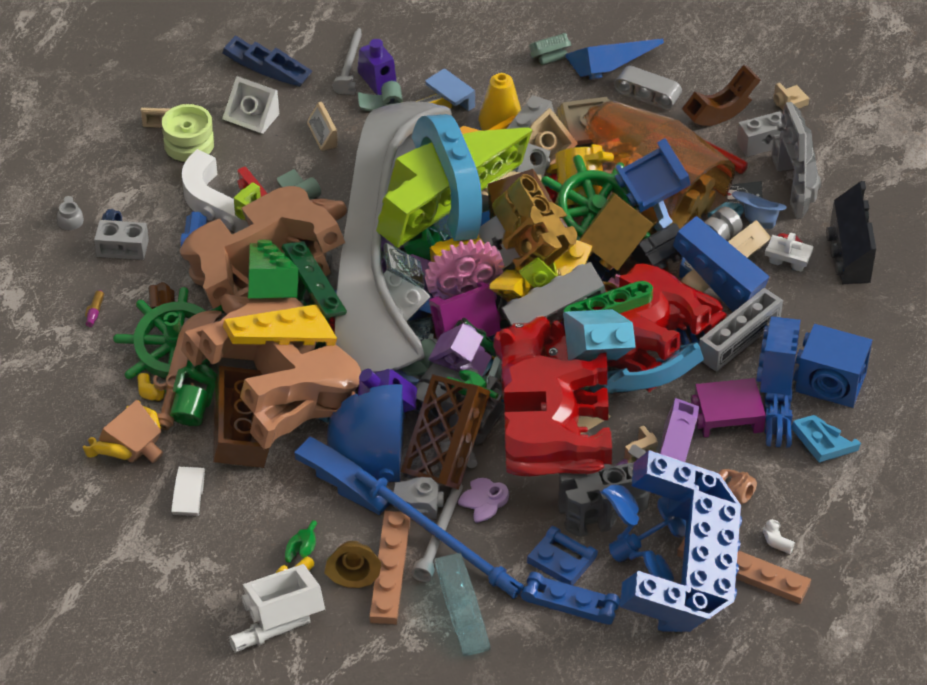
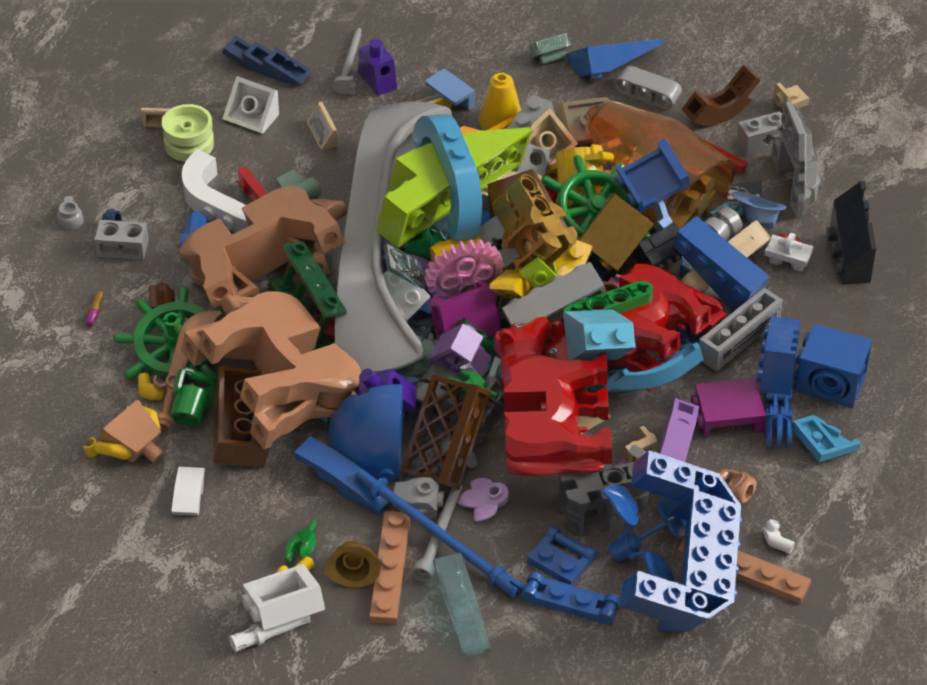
yellow wing [223,304,337,346] -> none
lime bracket [233,182,260,222] -> none
green wedge [248,240,298,299] -> none
sand green panel [358,81,403,111] -> none

